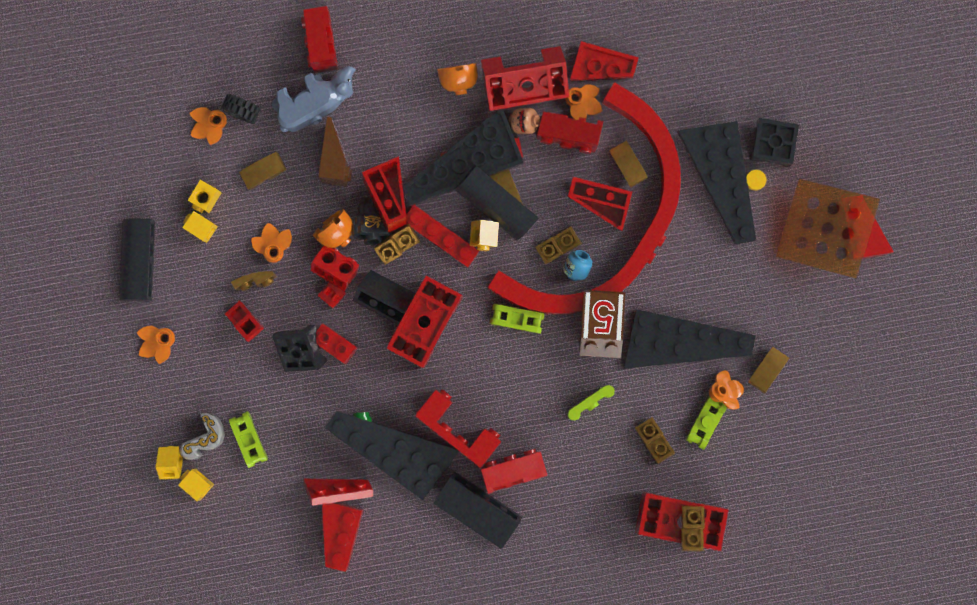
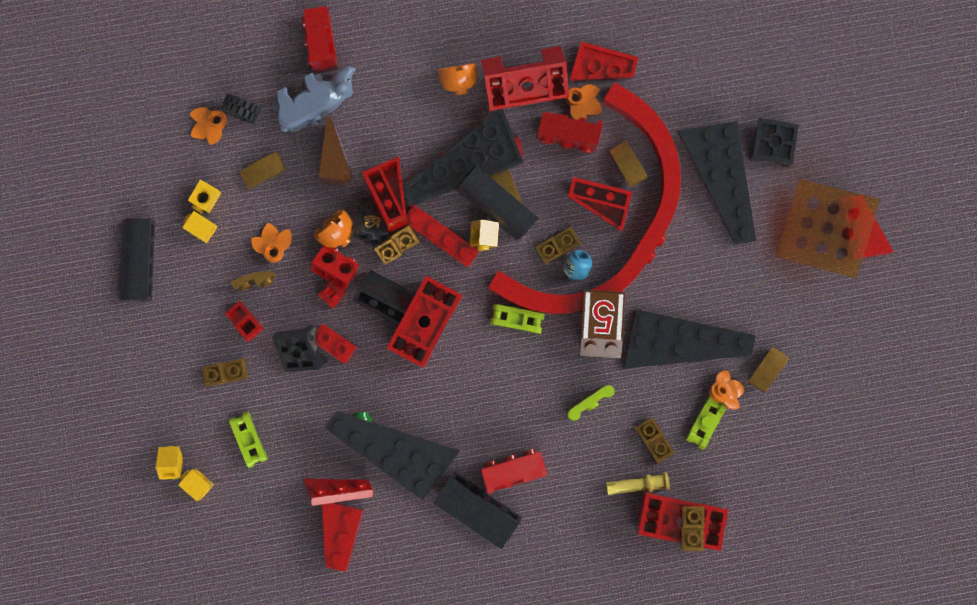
orange plate [137,326,175,364] -> none
light grey animal [180,413,225,460] -> none
red plate [415,390,501,468] -> none
nougat head [509,108,540,134] -> none
yellow tile [746,170,766,191] -> none
none -> pearl gold slope [202,358,249,387]
none -> light yellow pin [606,472,670,495]

